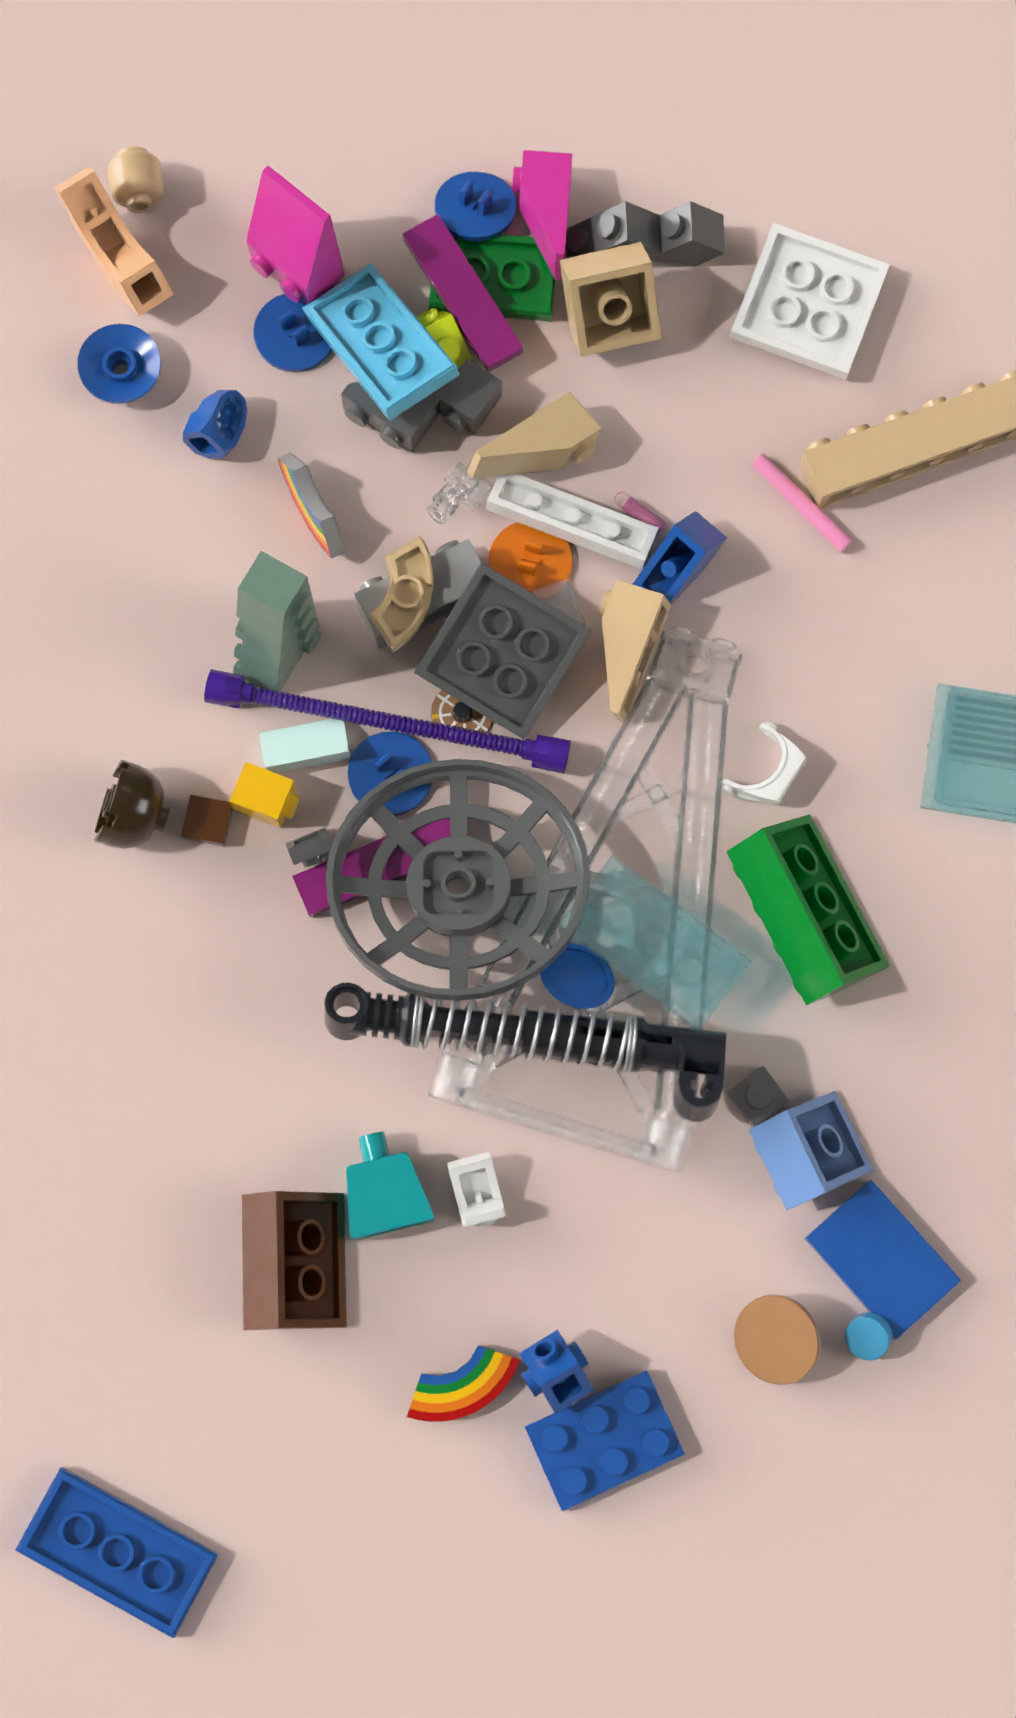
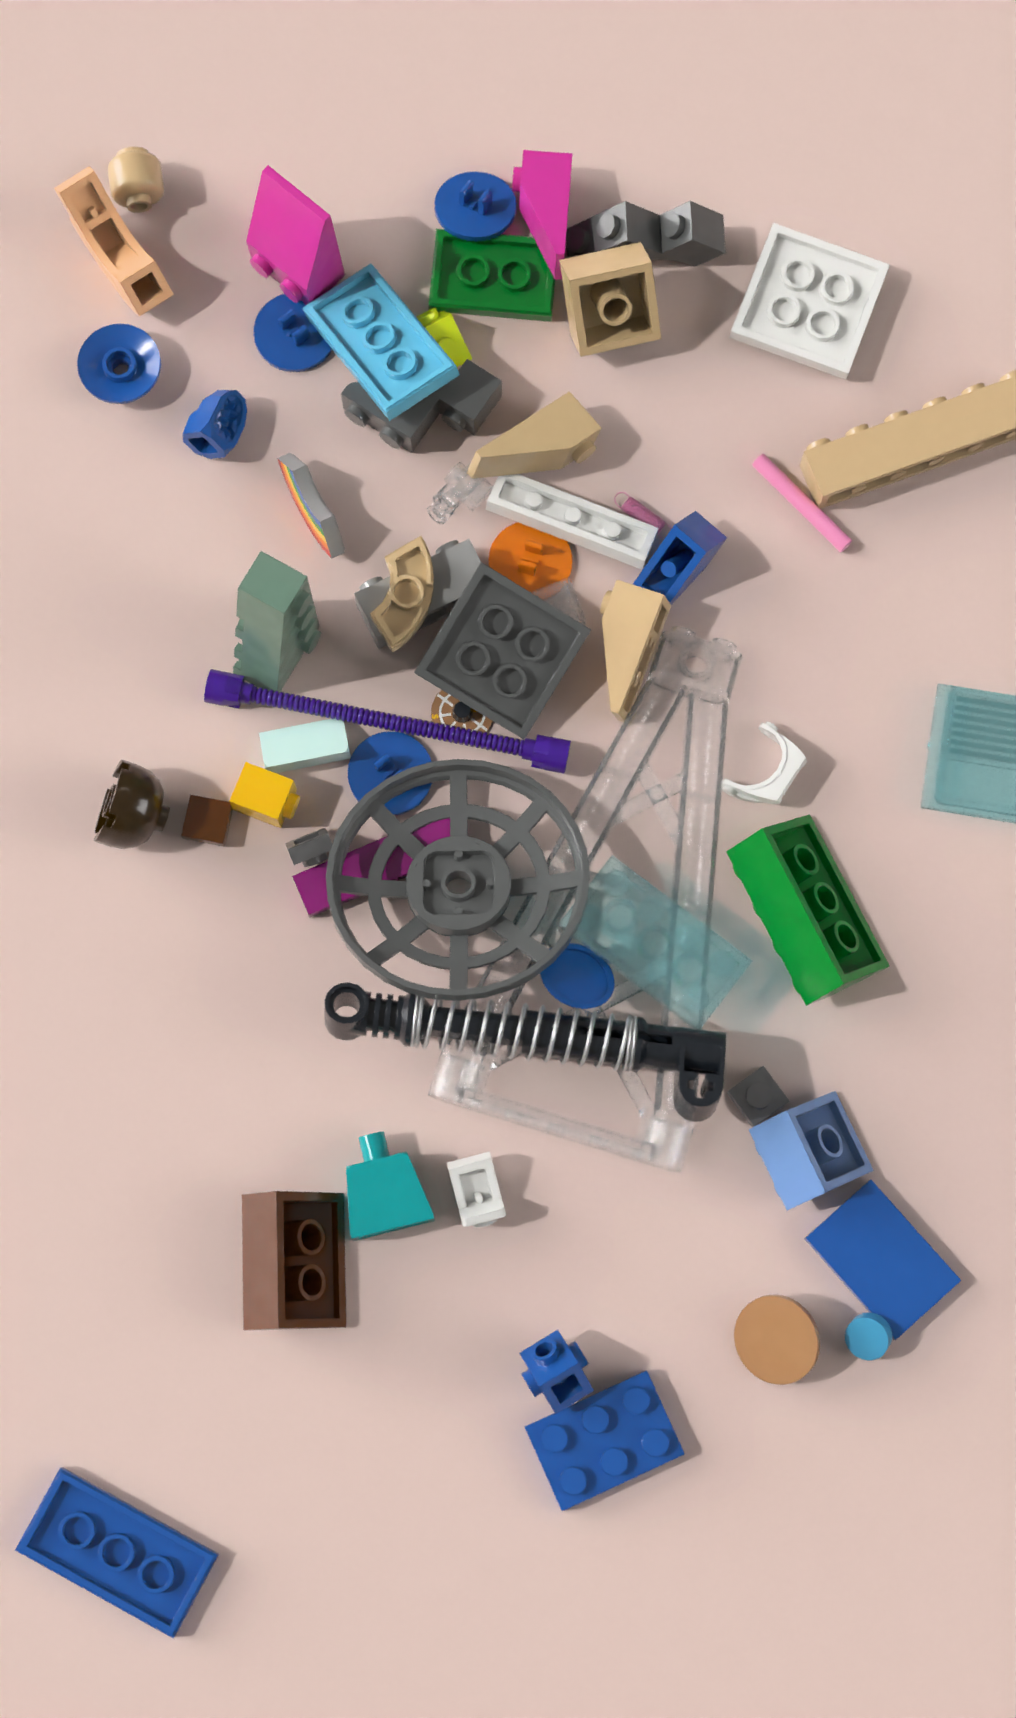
magenta tile [402,214,523,372] -> none
tile [406,1345,520,1422] -> none

